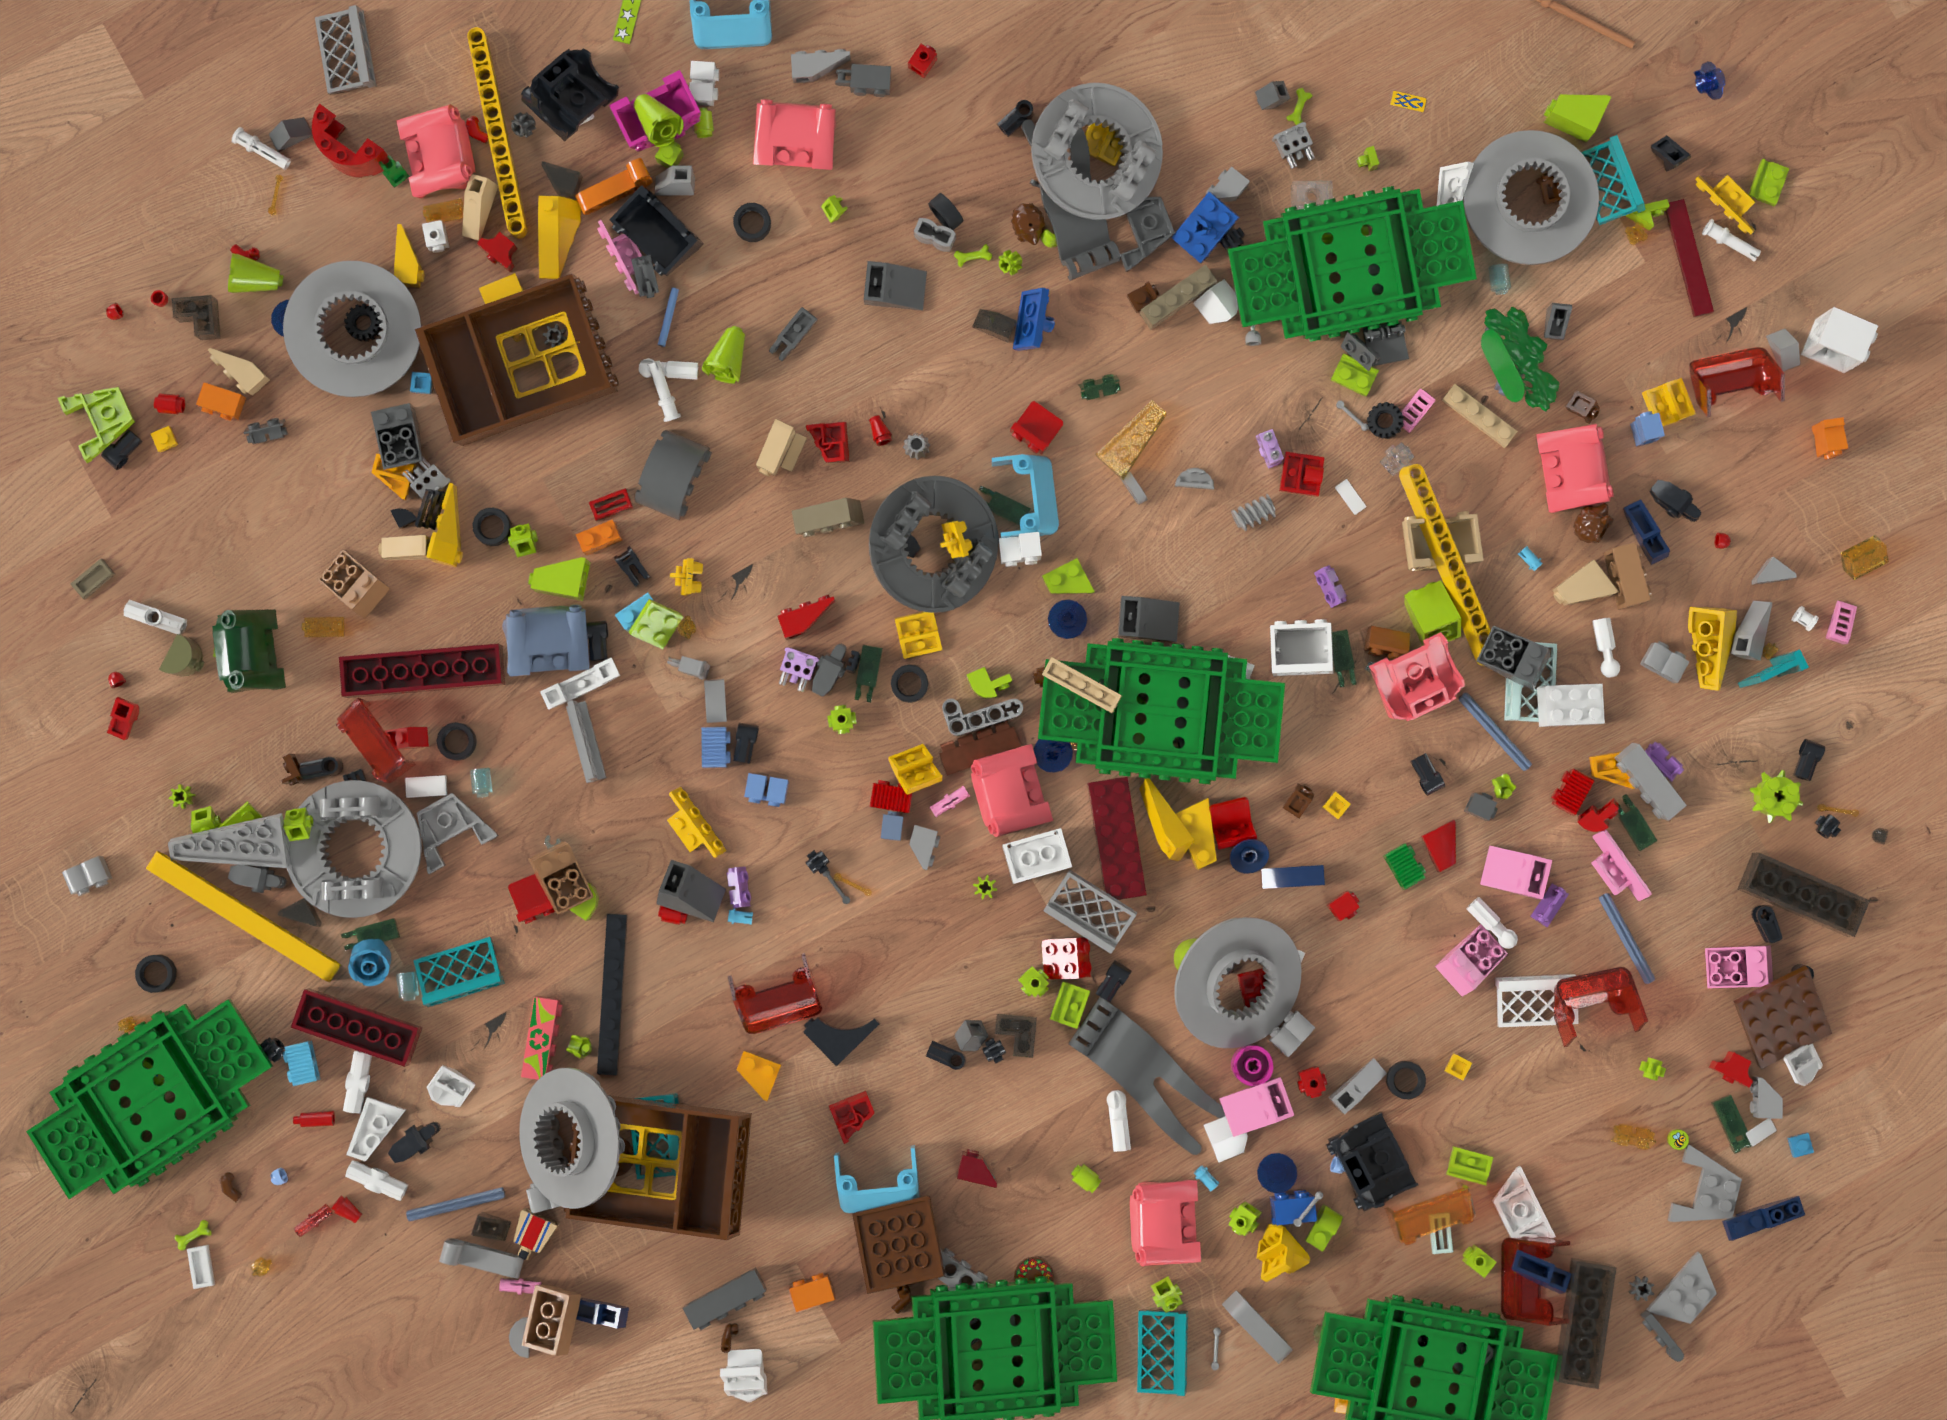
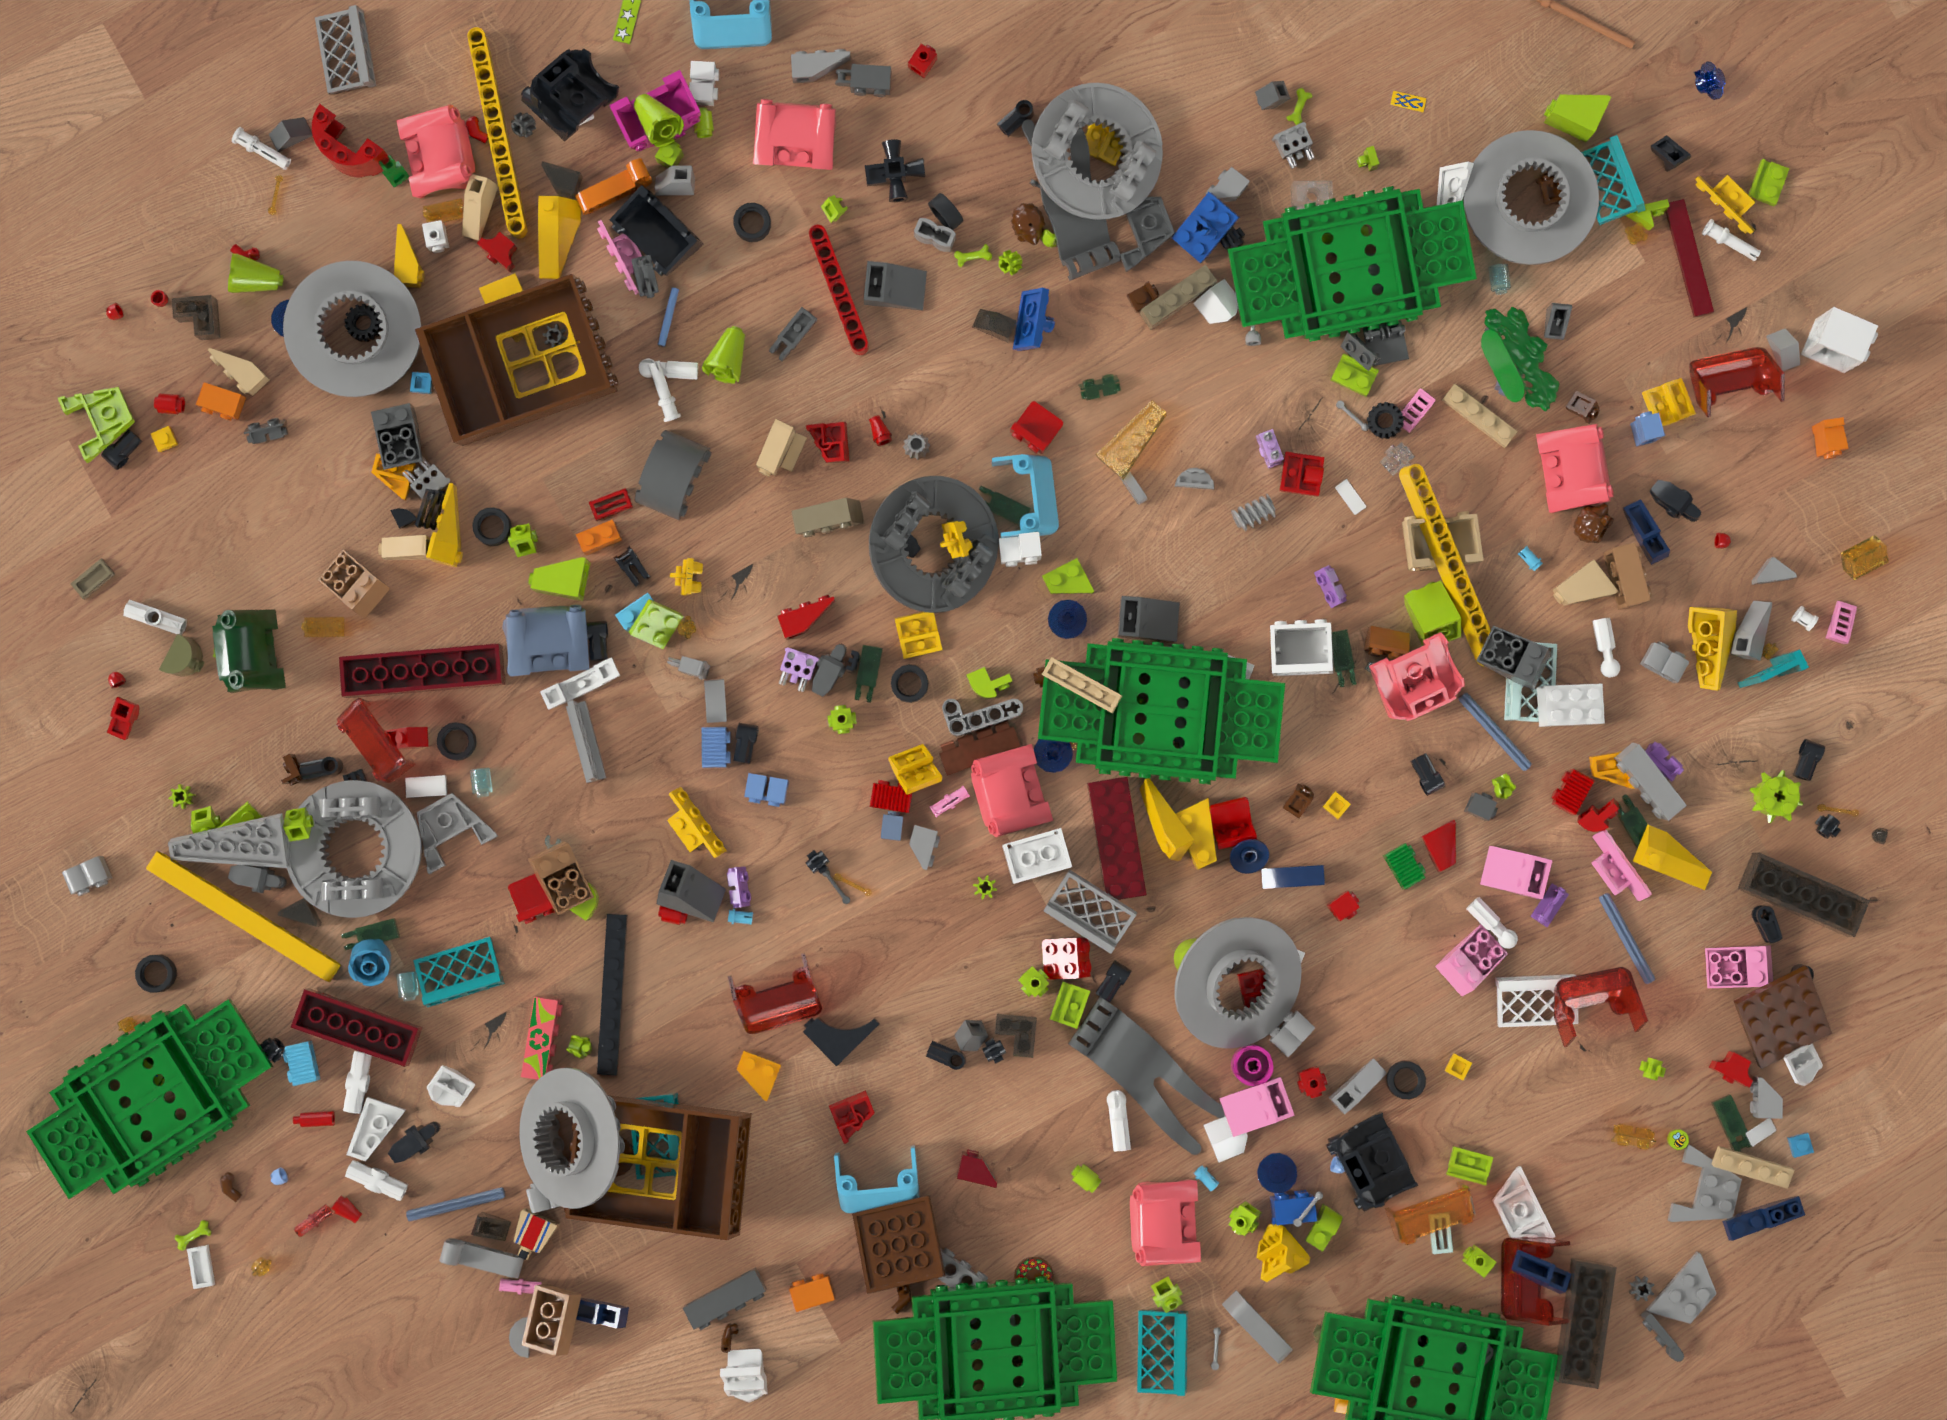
none -> red beam [809,224,869,355]
none -> black brick [865,139,925,203]
none -> yellow wedge [1633,825,1712,890]
none -> tan plate [1711,1146,1795,1189]

